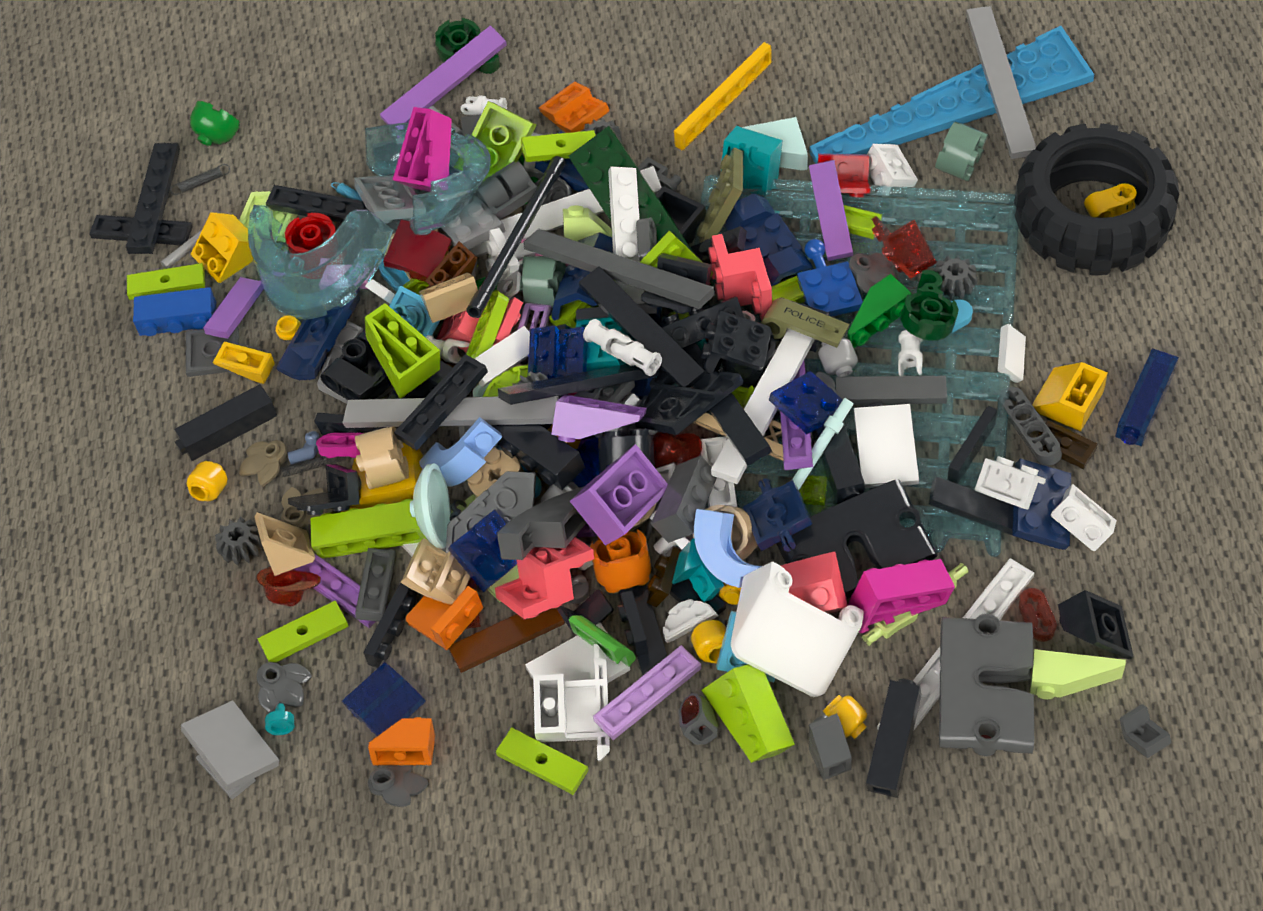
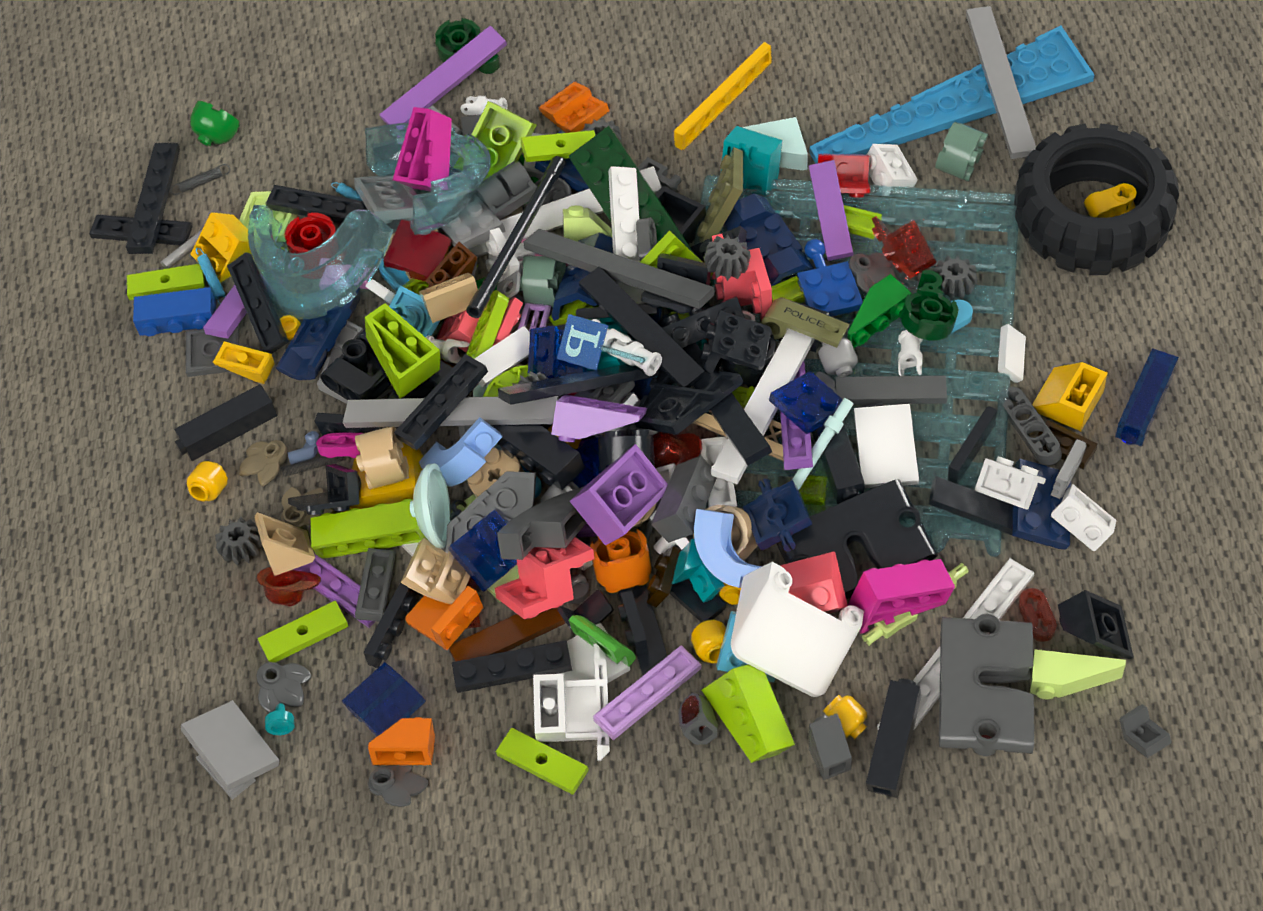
white tile [663,599,718,643] -> none
none -> medium azure piece [196,248,226,304]
none -> black tile [227,252,289,354]
none -> black plate [452,640,572,693]
none -> clear light blue piece [557,314,646,371]
none -> dark grey gear [704,234,751,281]
none -> light grey tile [1051,439,1087,499]

